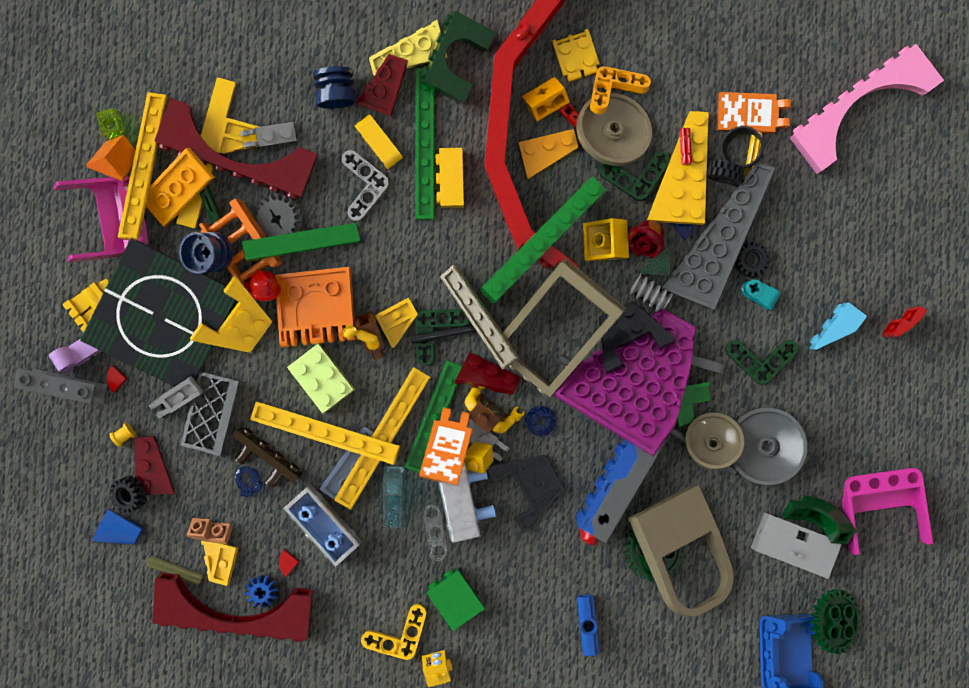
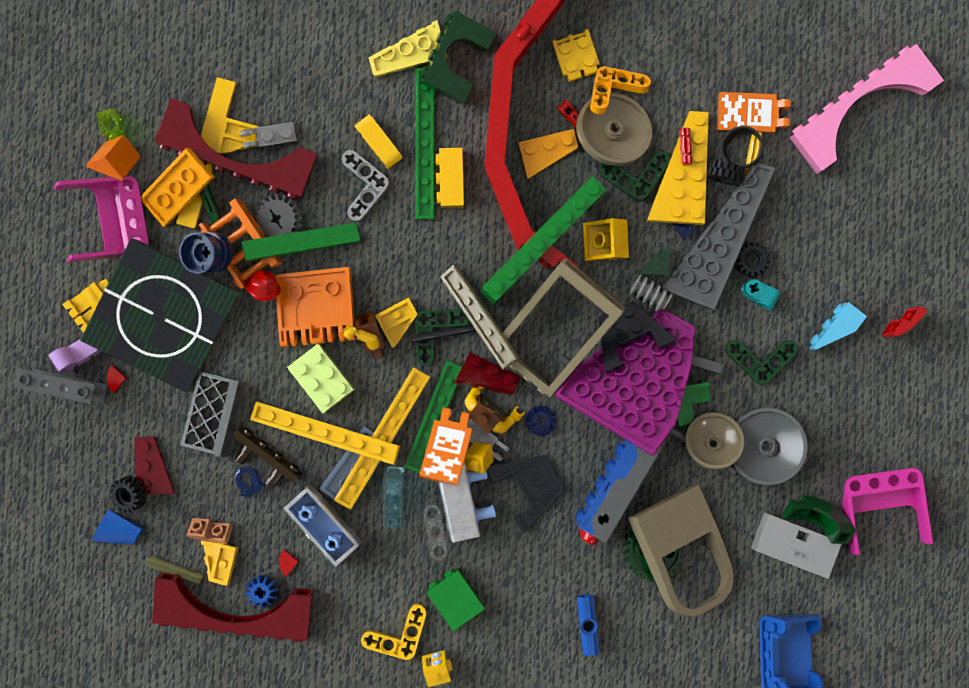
yellow bush [110,422,136,447] -> none
yellow tile [118,92,168,240] -> none
light grey hinge [149,376,203,418] -> none
yellow wing [190,275,272,353] -> none
dark blue wheel [313,66,357,109] -> none
dark red wing [356,54,408,116] -> none
light orange brick [522,77,570,121] -> none
dark red cone [628,220,665,259] -> none
dark green gear [810,589,863,654] -> none

